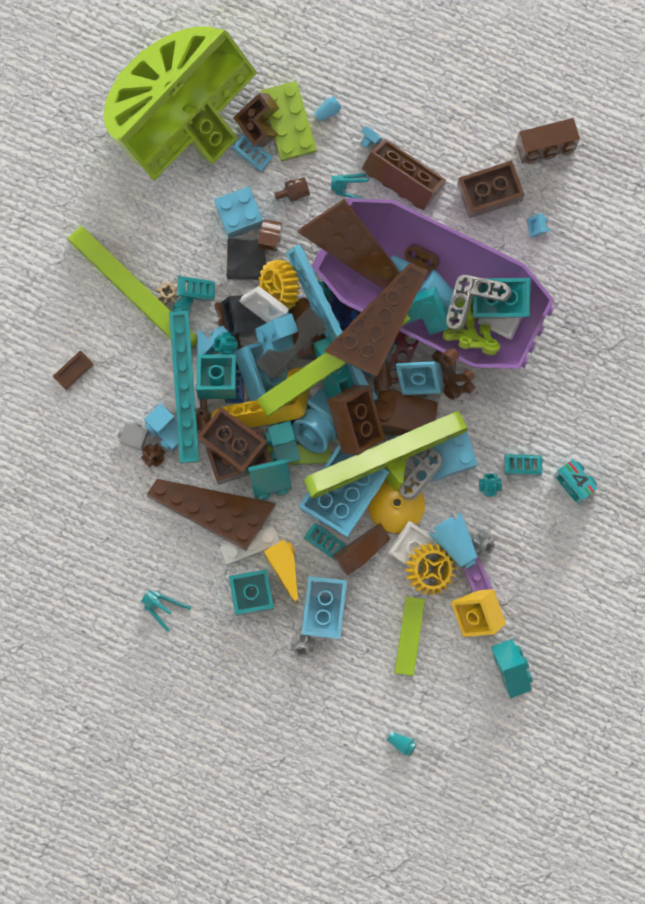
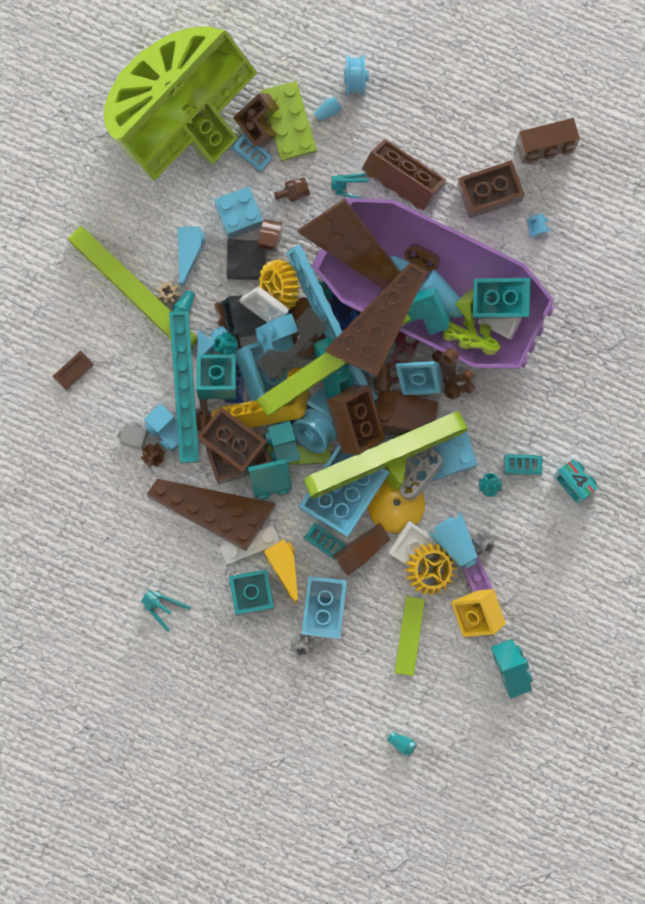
teal slope [177,276,215,302] -> none
medium azure tile [360,126,383,148] -> none
light grey beam [446,275,511,331] -> none
none -> medium azure slope [178,226,205,287]
none -> medium azure wheel [344,55,369,96]

